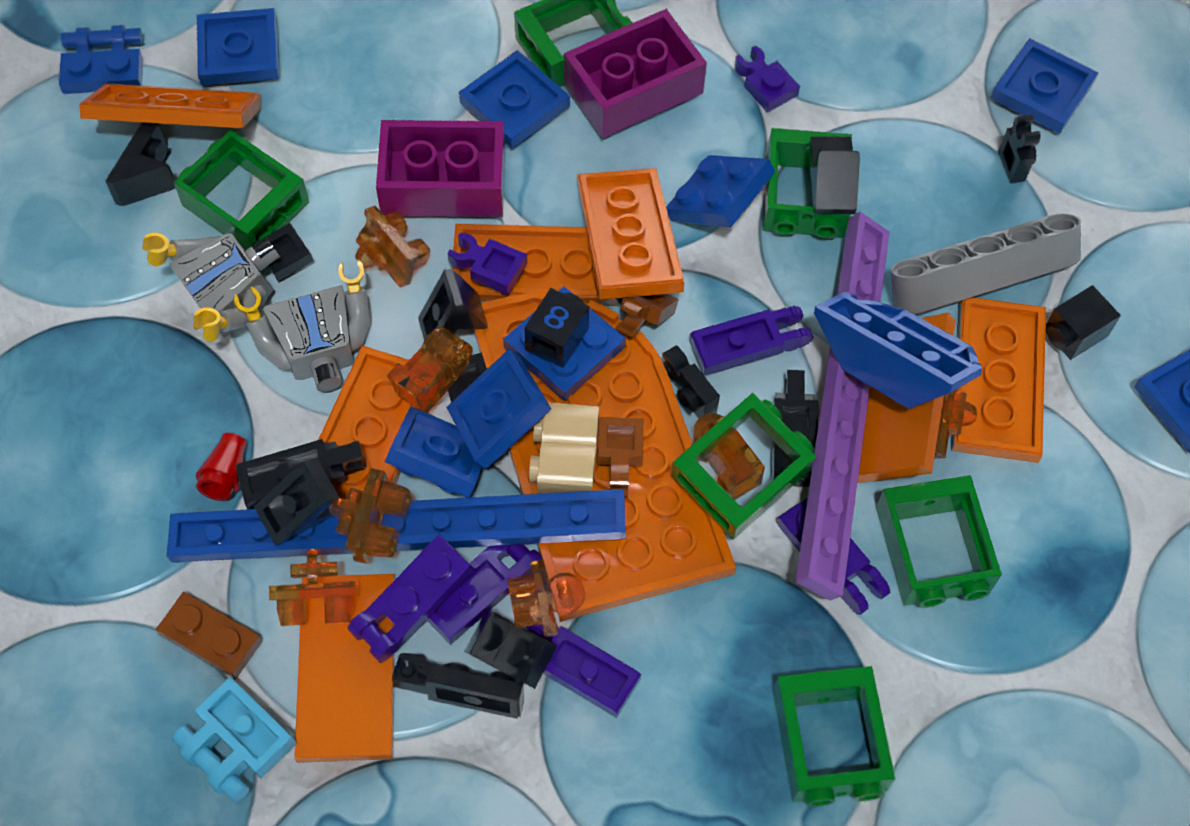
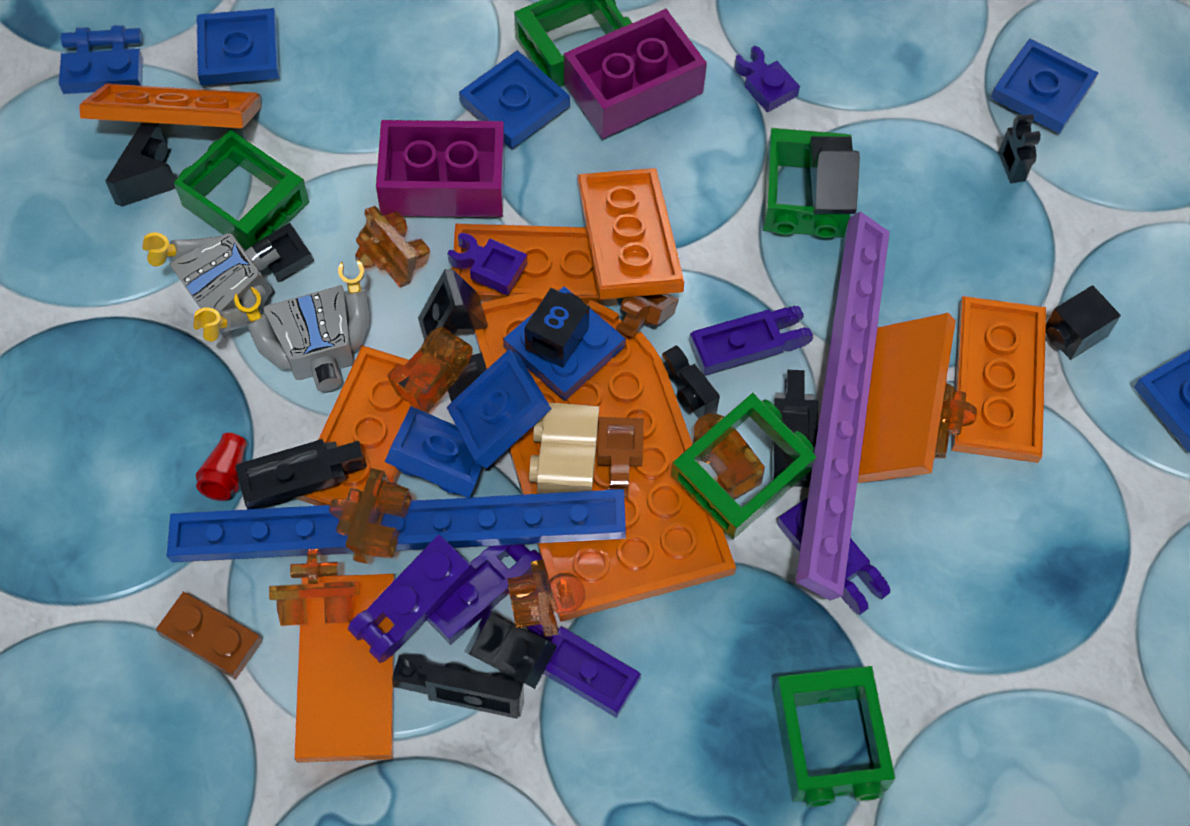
medium azure plate [172,677,297,803] -> none
black slope [254,457,339,546] -> none
blue plate [666,155,775,228] -> none
blue wedge [814,292,982,409] -> none
green window [876,475,1002,608] -> none
light grey beam [891,214,1081,314] -> none

